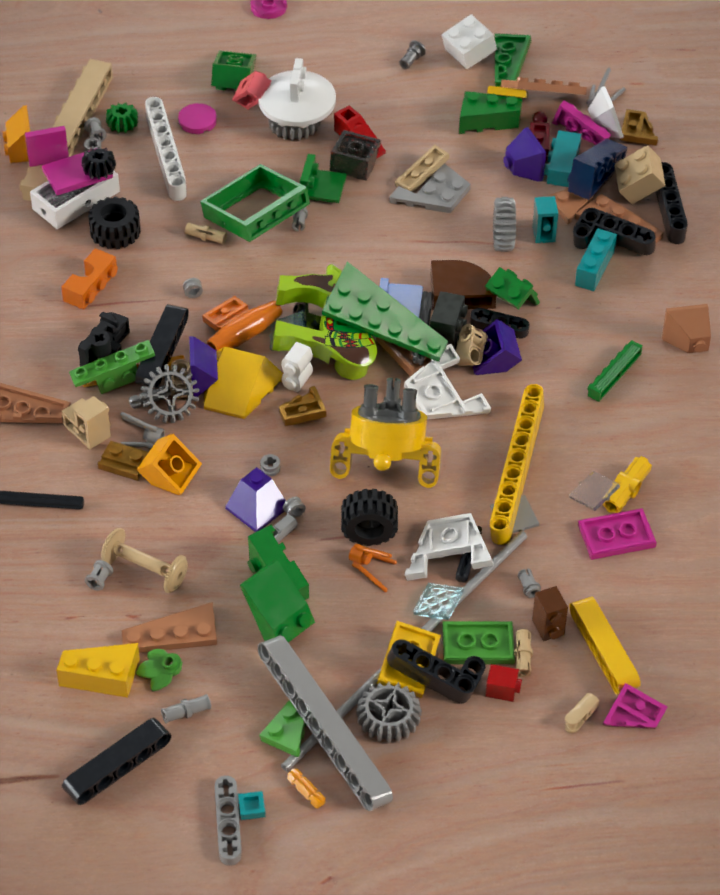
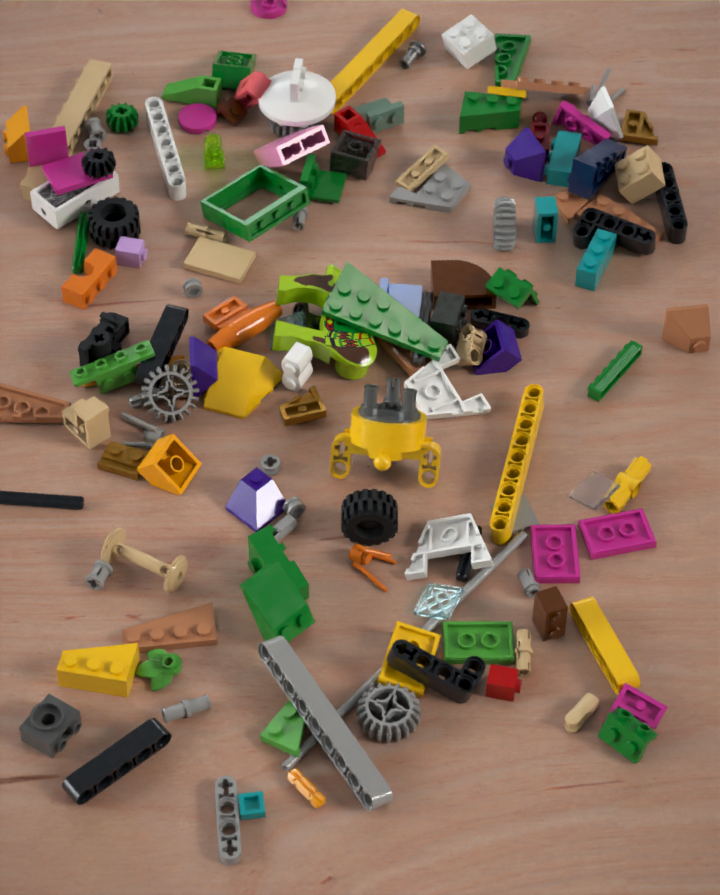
none -> dark grey brick [19,694,82,758]
none -> green axle [72,211,89,274]
none -> lavender brick [115,236,148,268]
none -> bright green slope [161,75,222,108]
none -> tan tile [183,236,256,284]
none -> clear neon green piece [204,133,225,170]
none -> reddish brown bracket [216,96,248,126]
none -> bright pink brick [253,125,330,168]
none -> yellow beam [330,9,420,115]
none -> sand green bracket [354,98,404,133]
none -> dark pink tile [530,524,581,584]
none -> green bracket [598,708,658,764]

